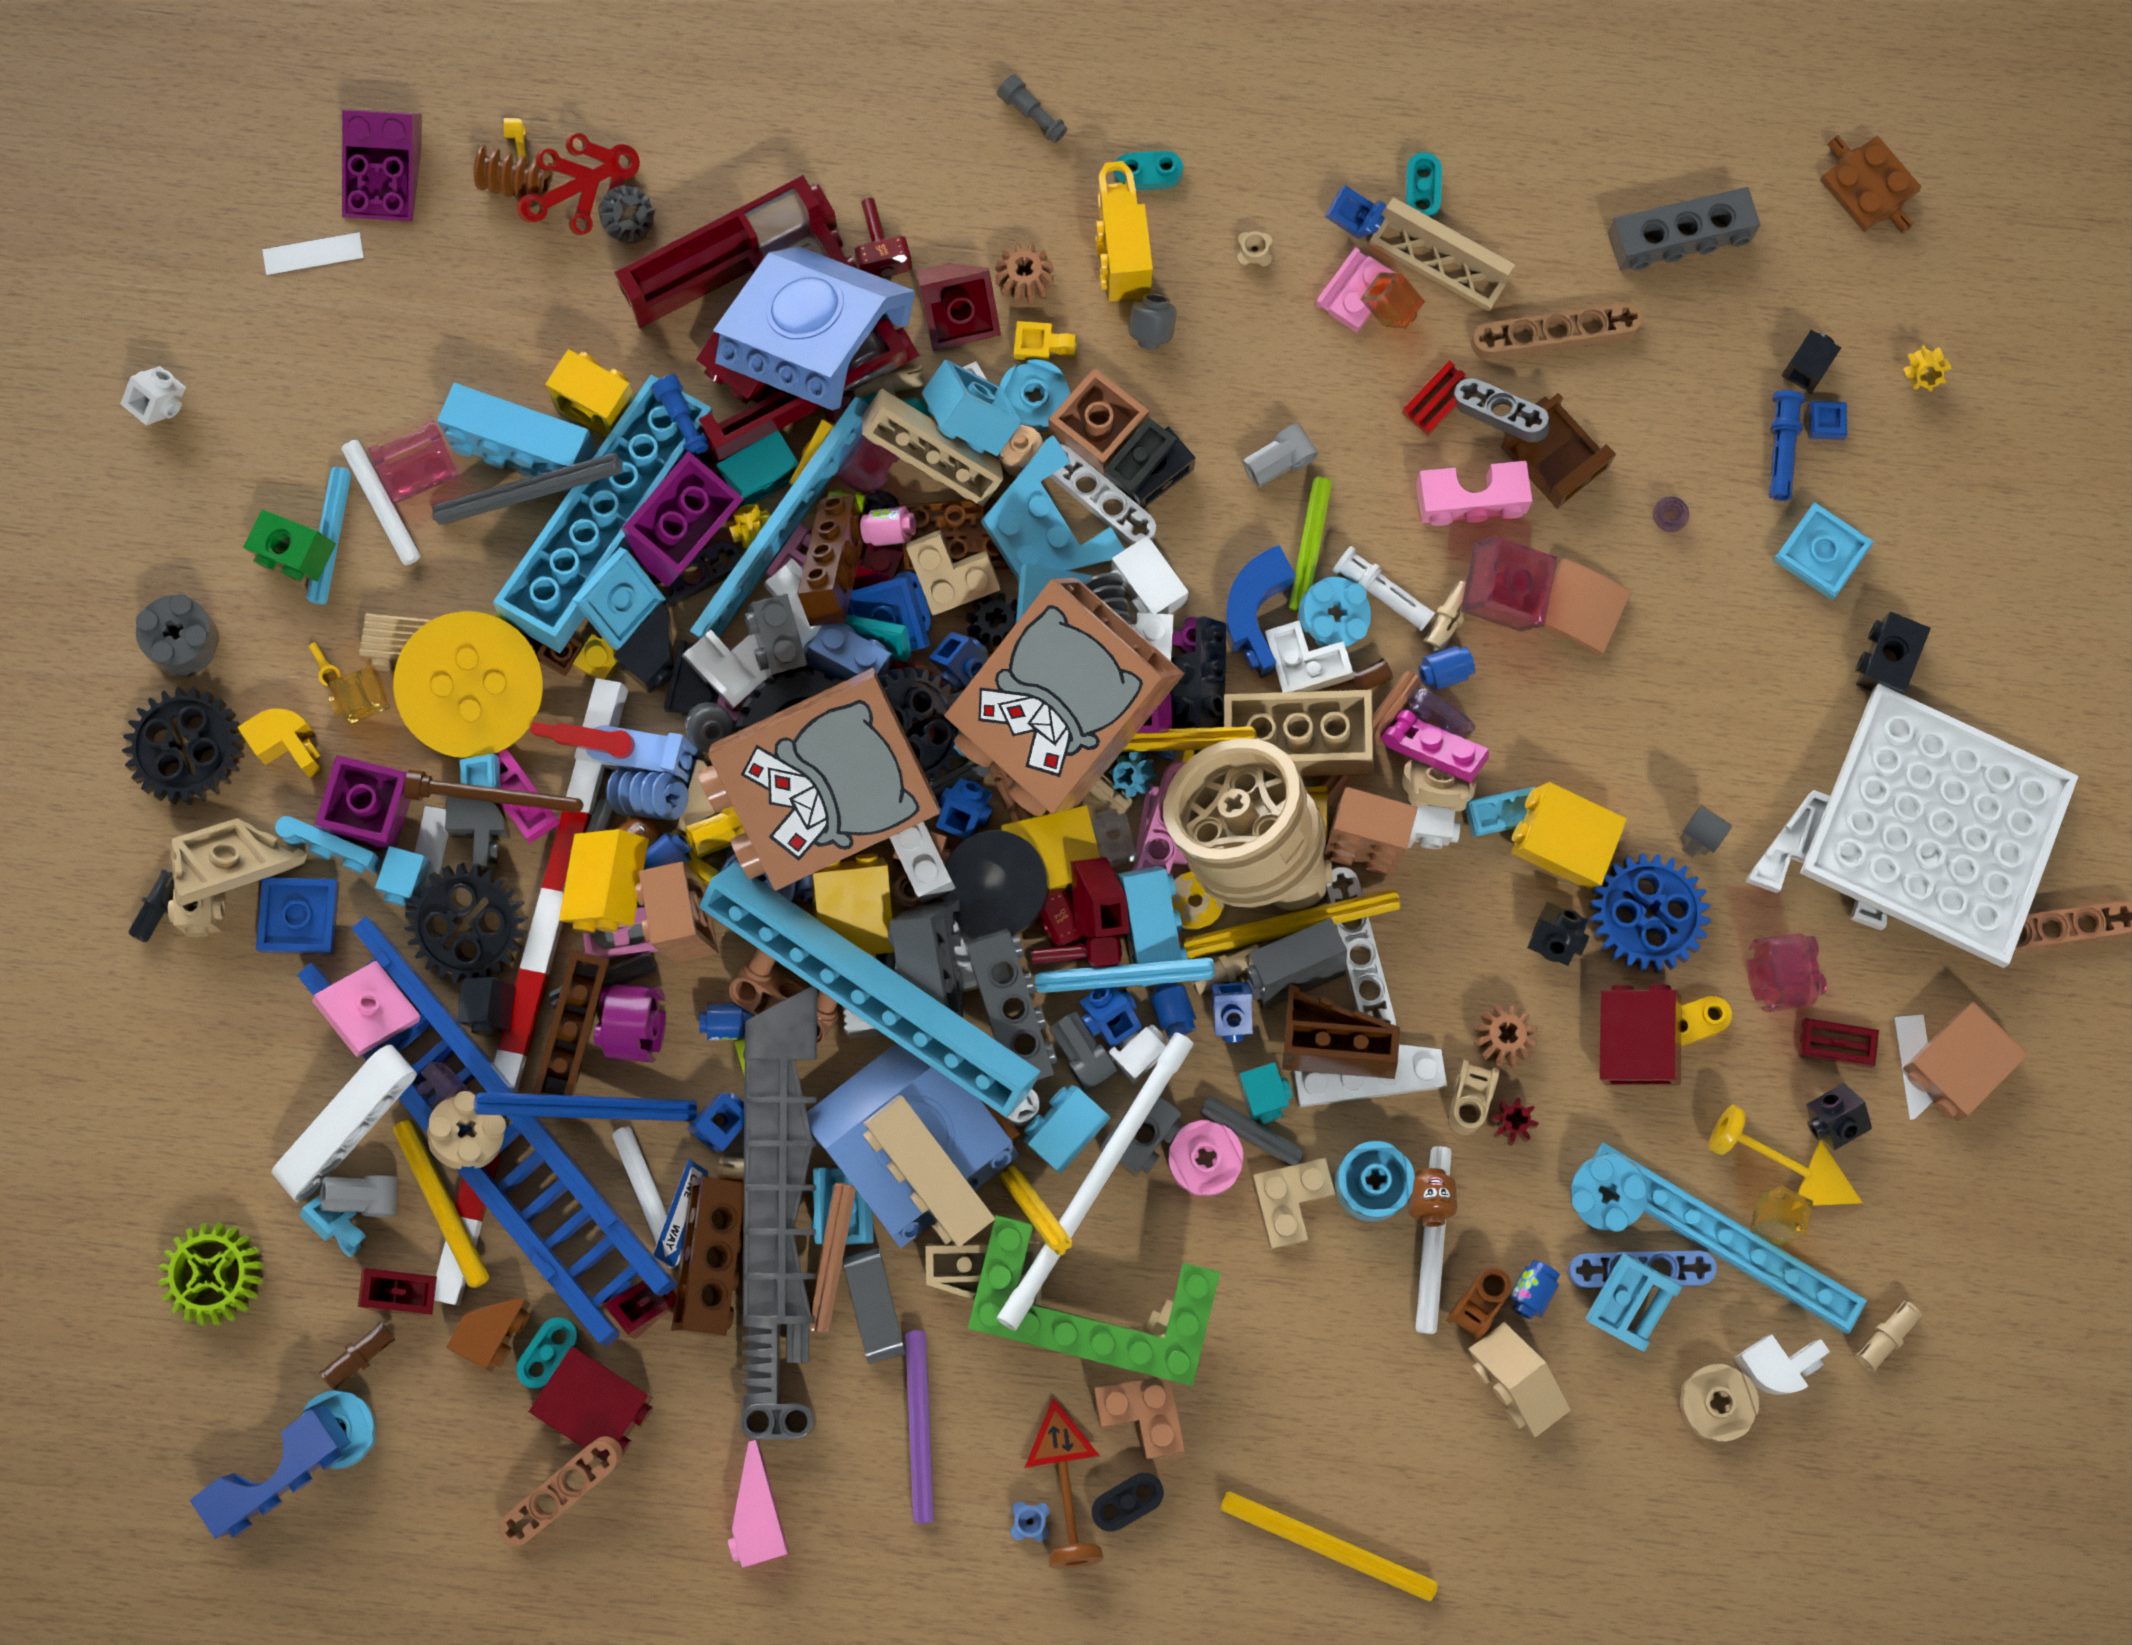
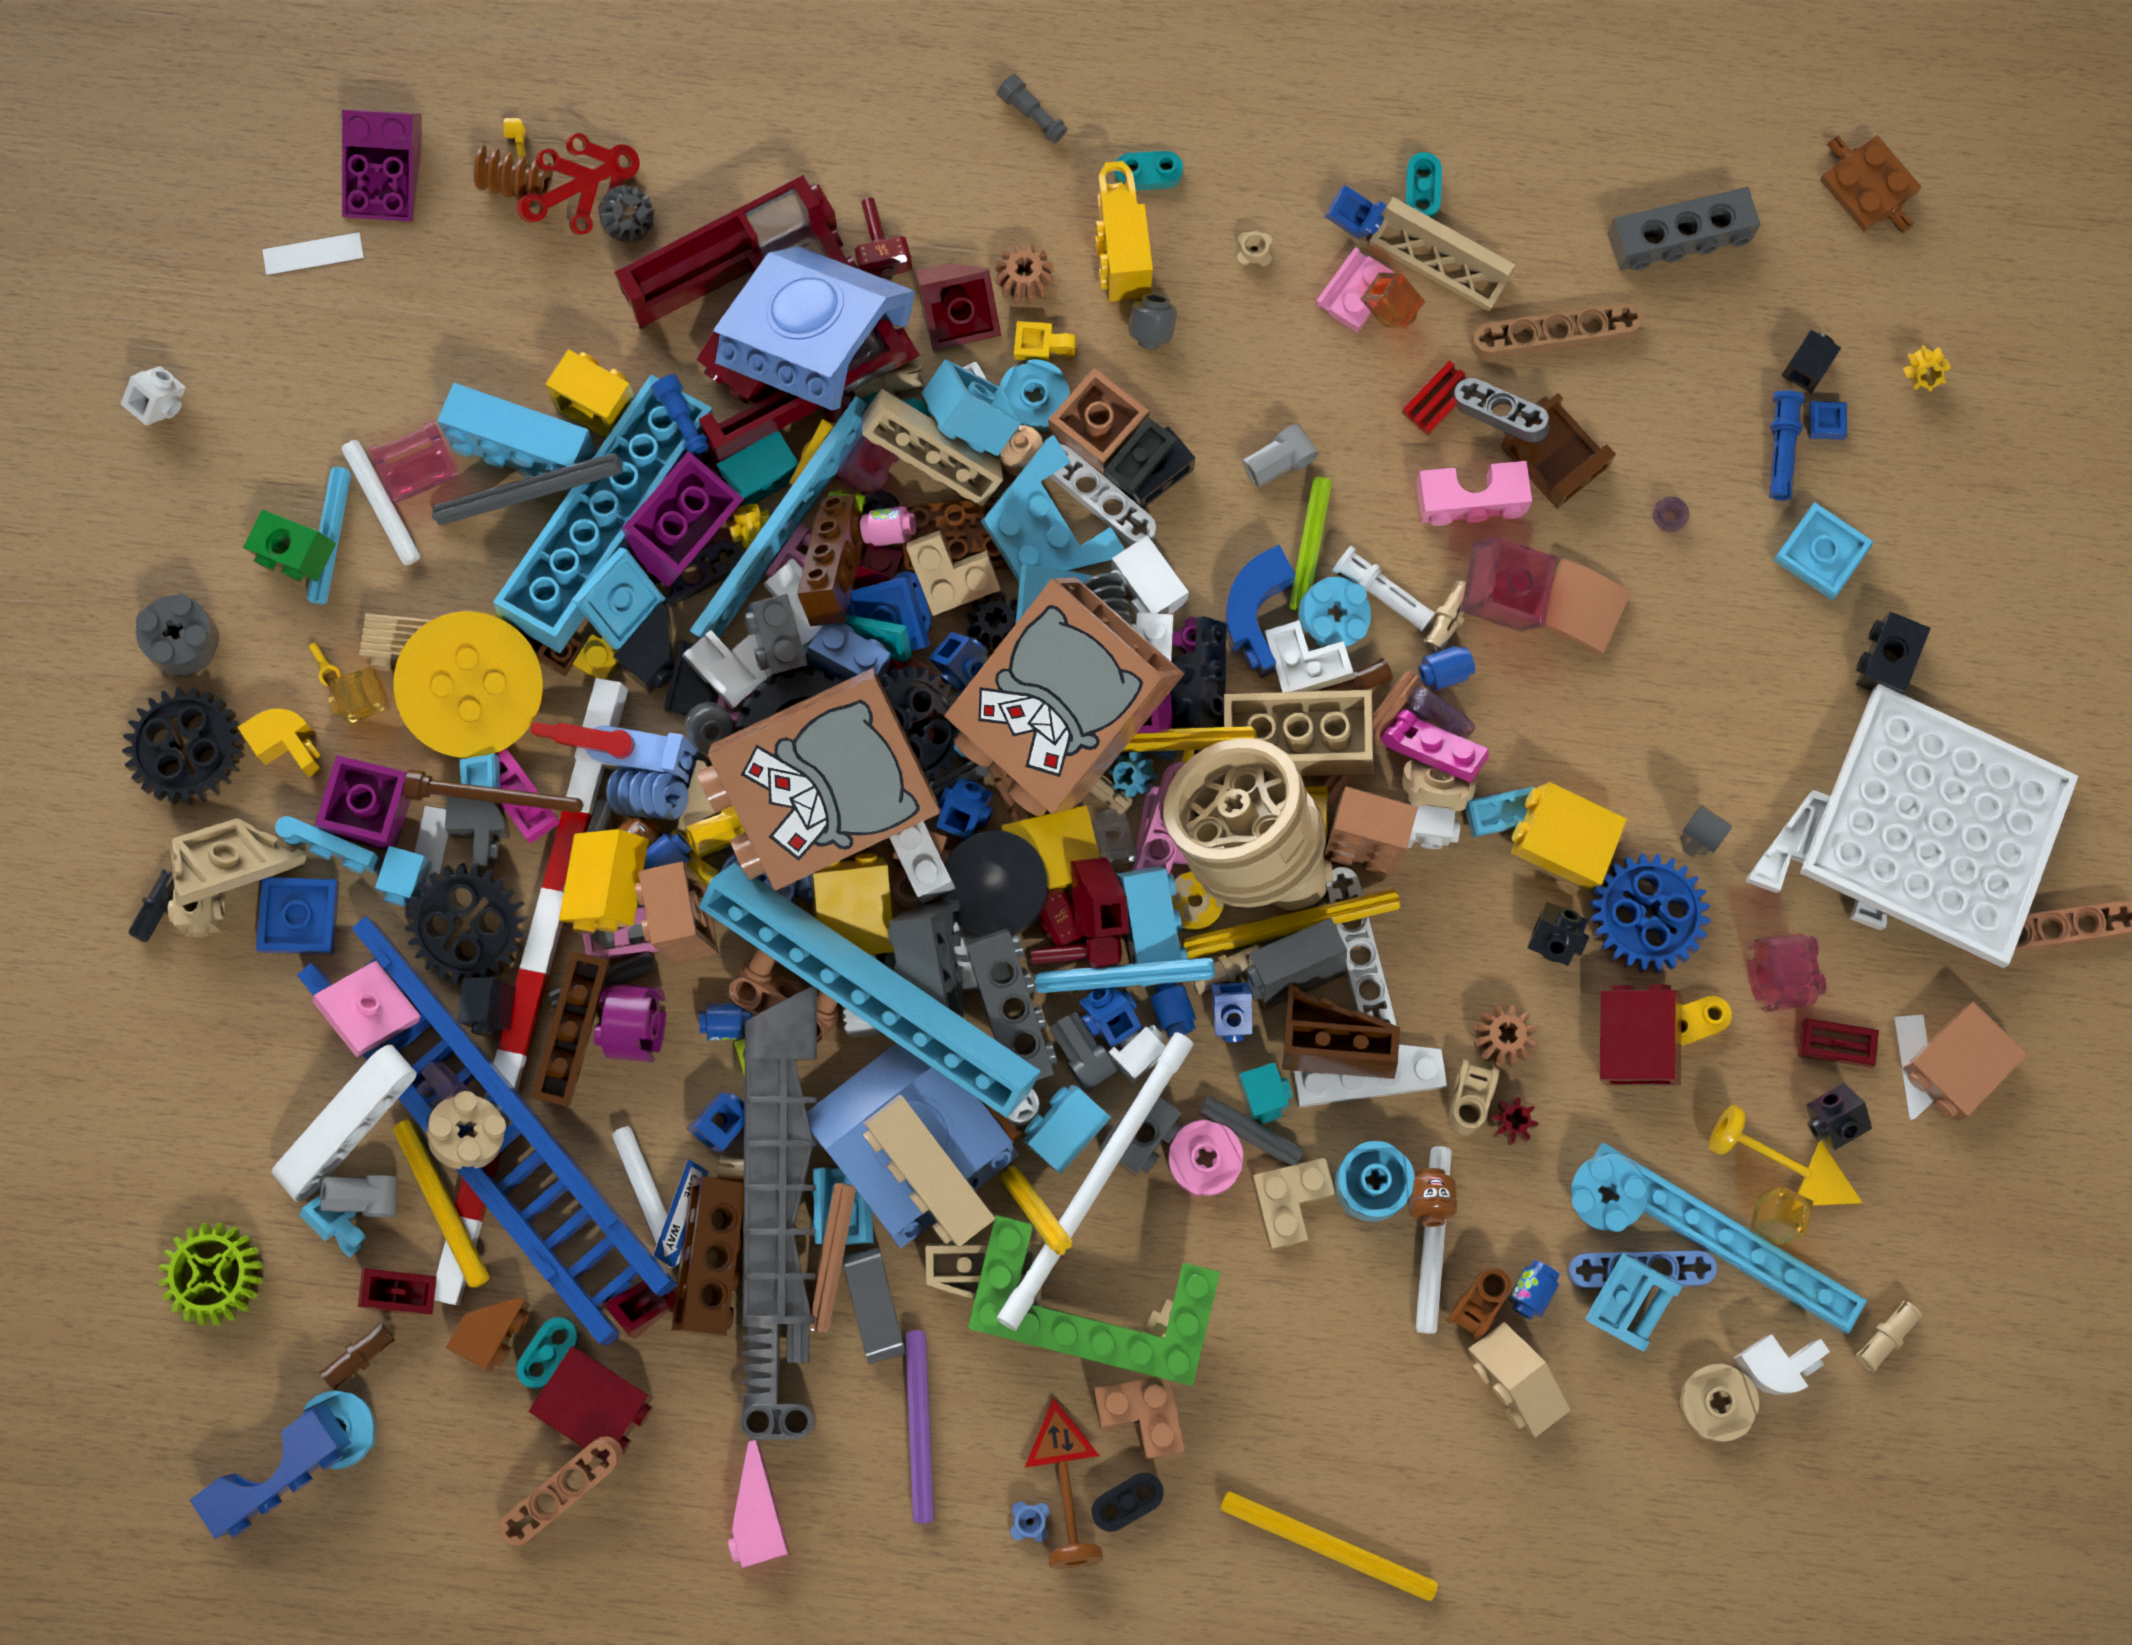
blue axle [474,1093,697,1121] -> none

